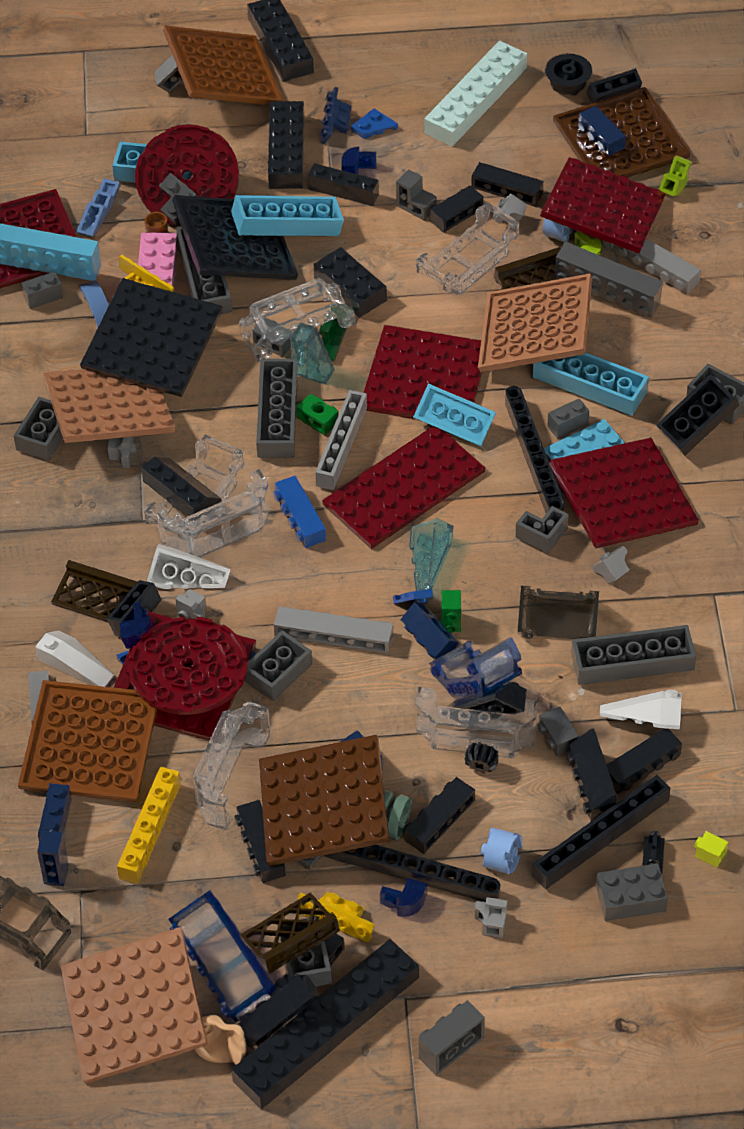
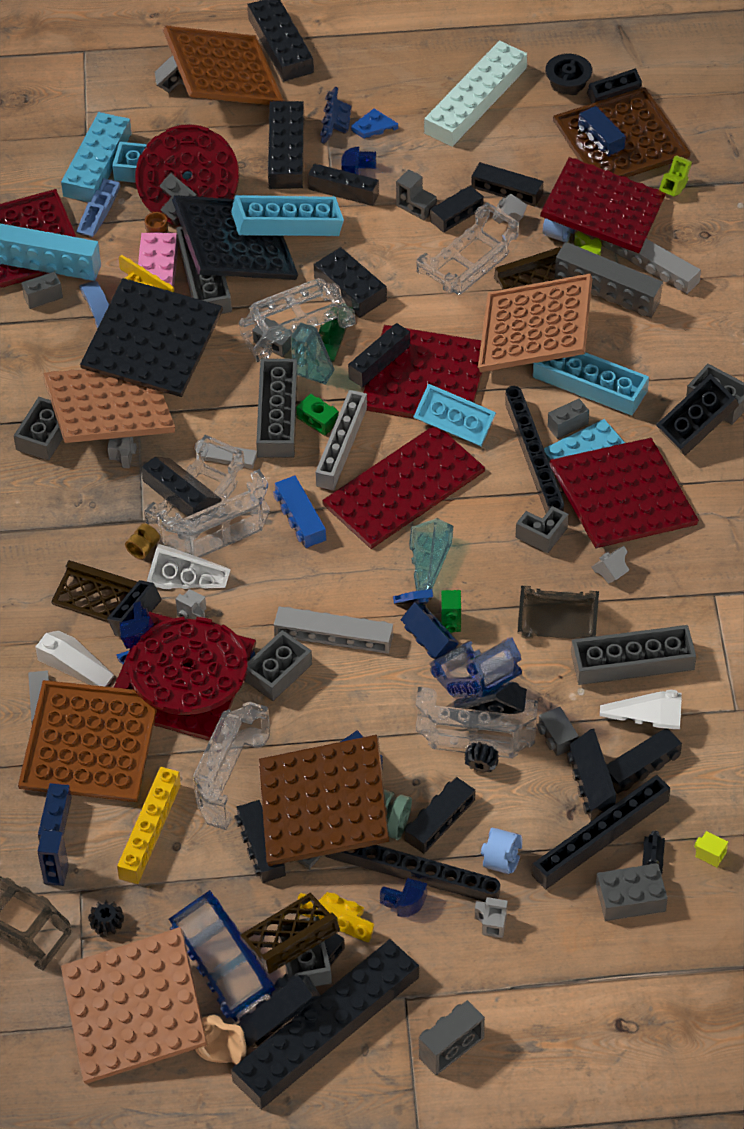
none -> medium azure brick [61,112,132,202]
none -> black gear [88,900,124,936]
none -> pearl gold wheel [125,523,160,559]
none -> light grey tile [198,441,257,469]
none -> black brick [348,323,410,388]

